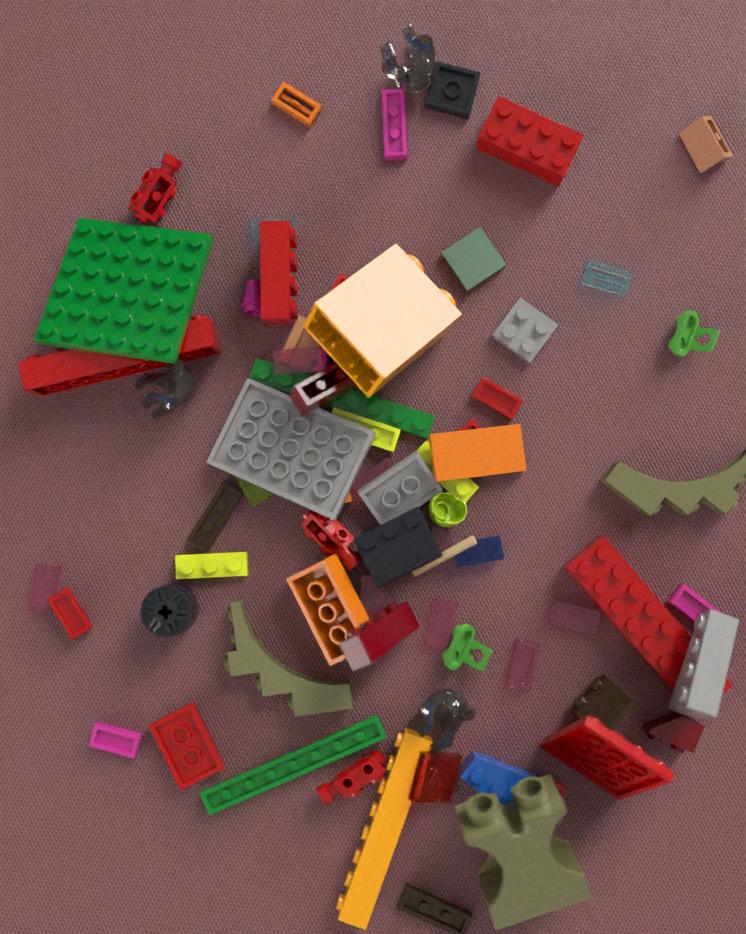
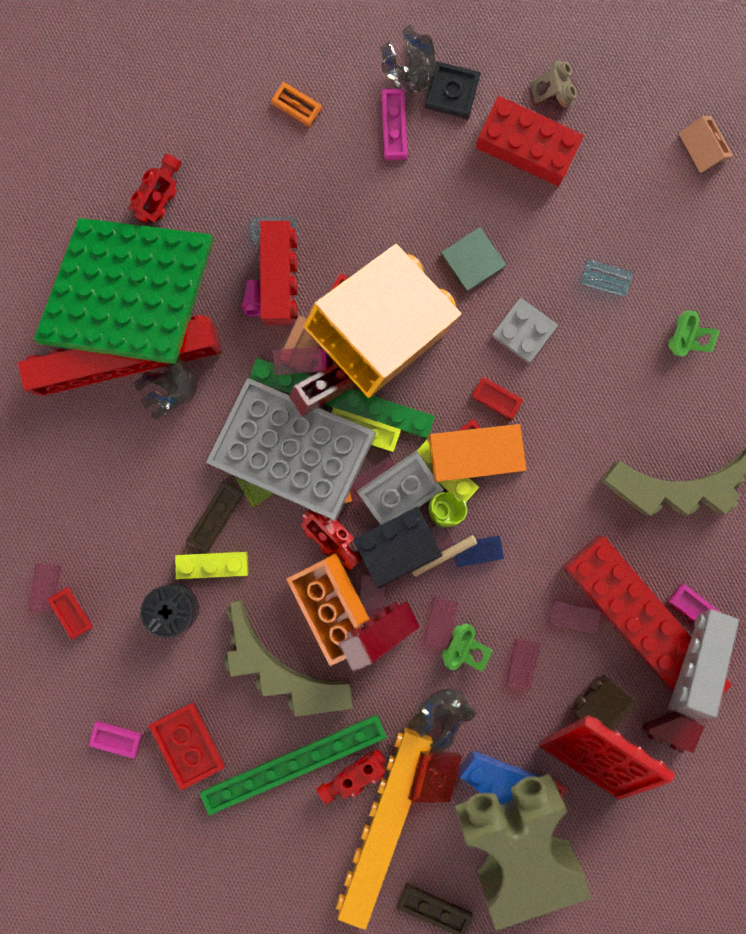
none -> dark tan bracket [531,60,577,108]

